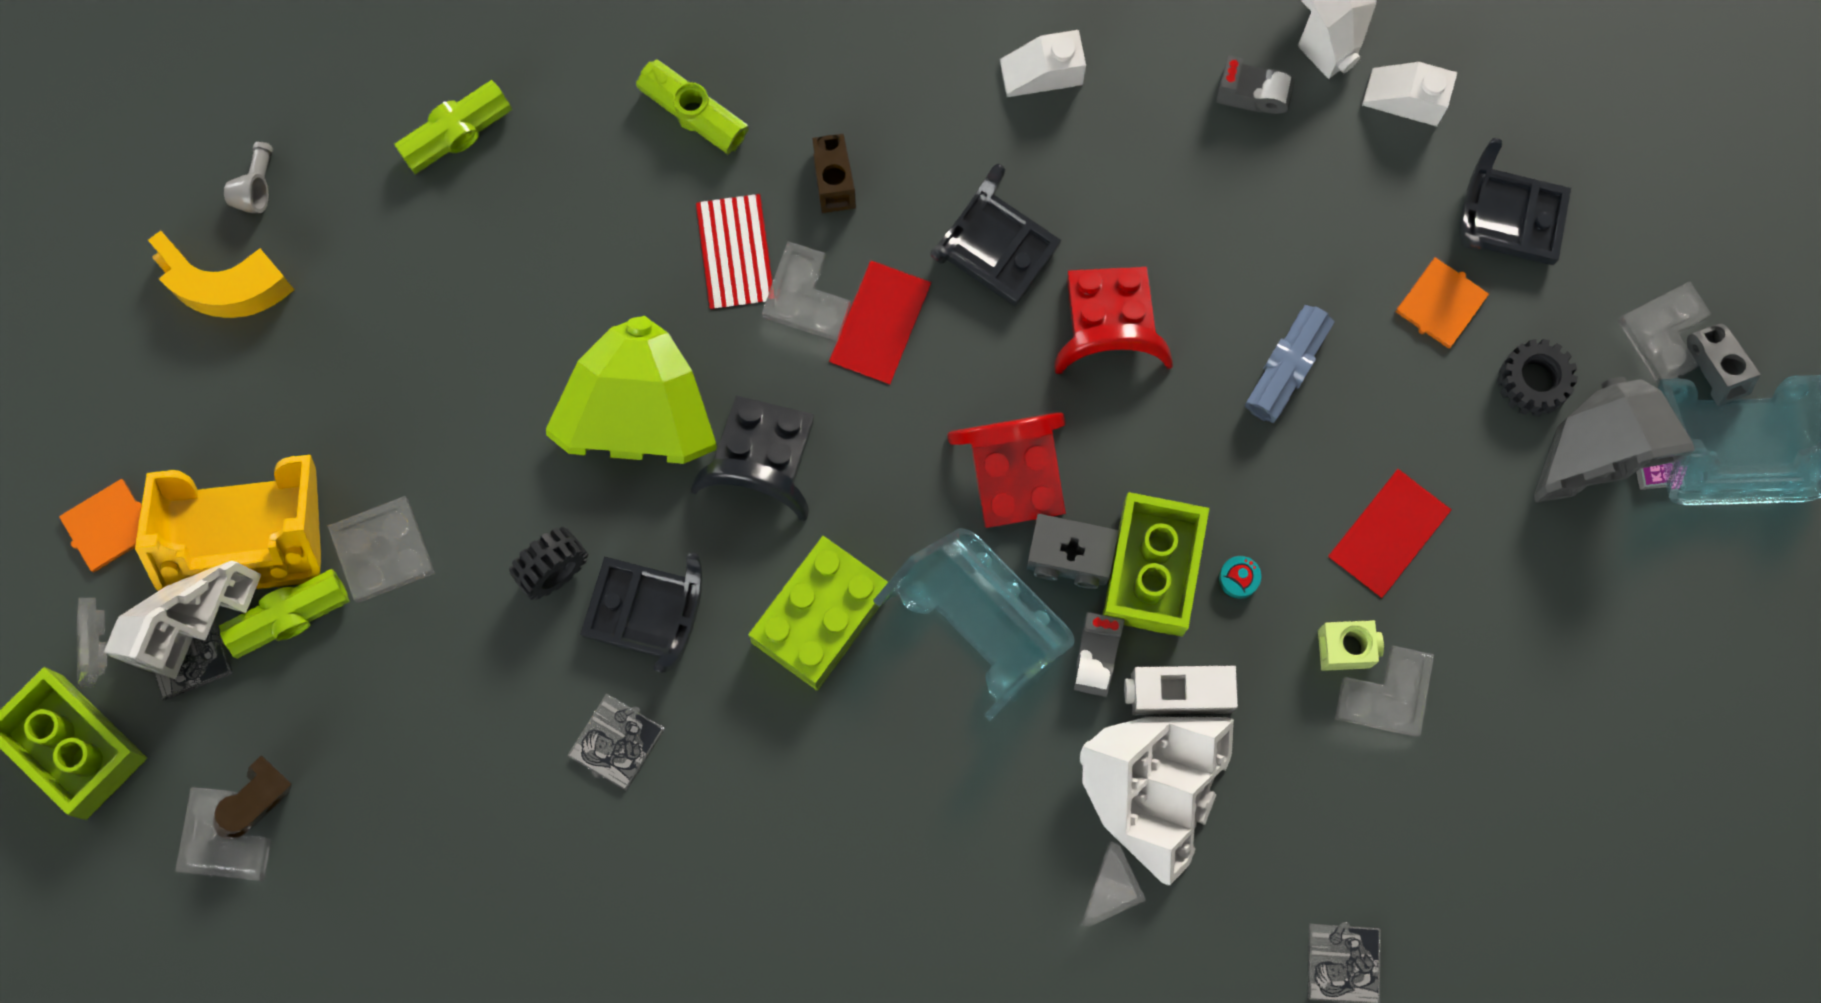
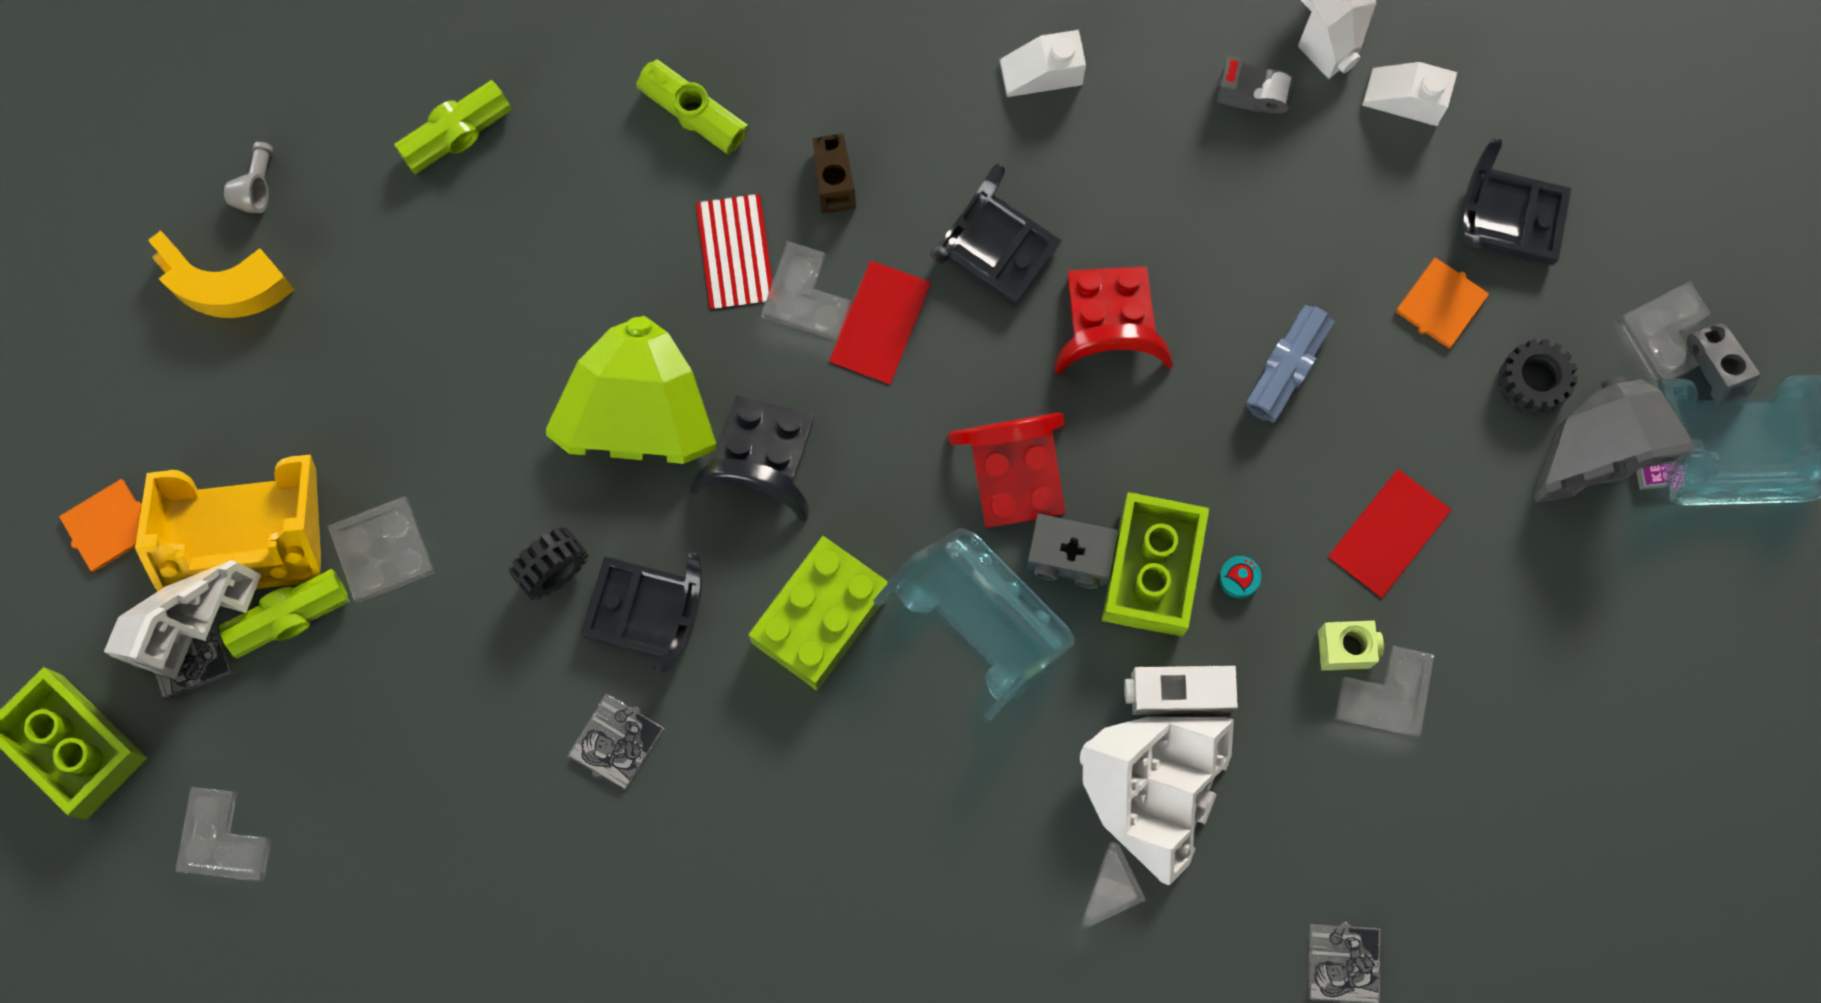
clear plate [77,598,107,688] -> none
dark brown leg [213,755,292,840] -> none
dark grey leg [1074,612,1124,697] -> none

